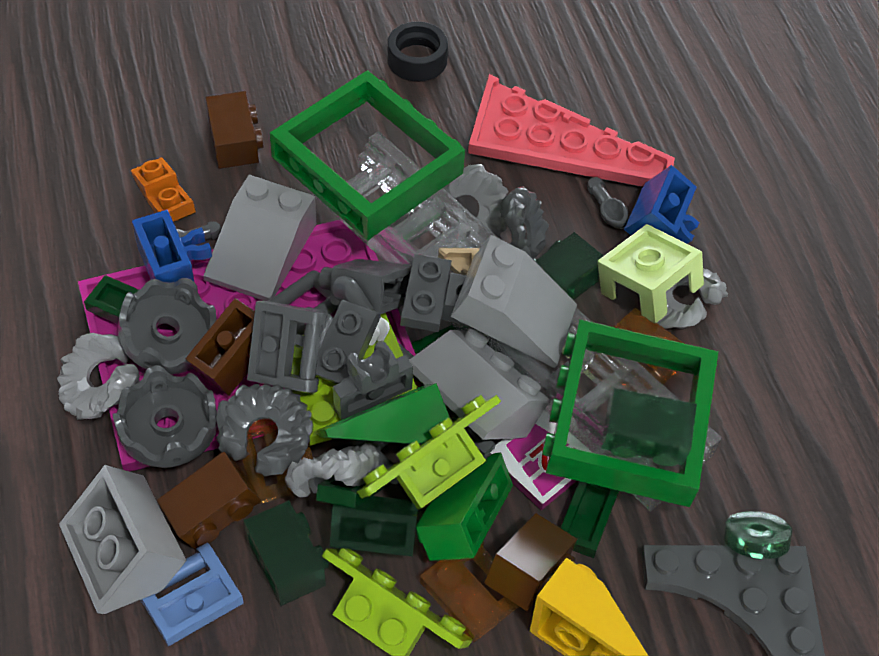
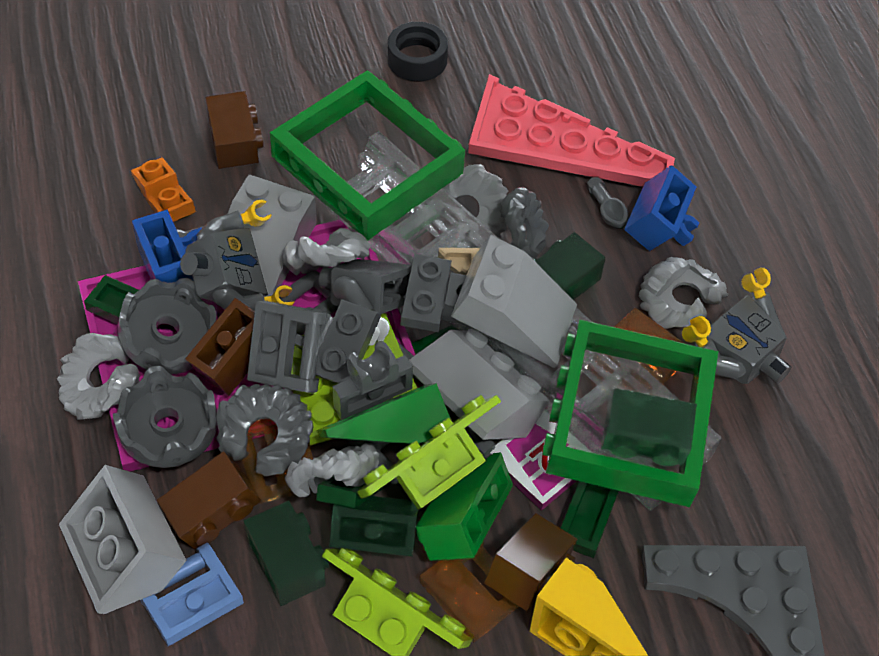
yellowish green panel [597,224,704,324] -> none
clear green piece [724,511,792,559] -> none
none -> dark grey torso [180,199,295,311]
none -> light grey piece [283,228,371,275]
none -> dark grey torso [682,268,792,384]

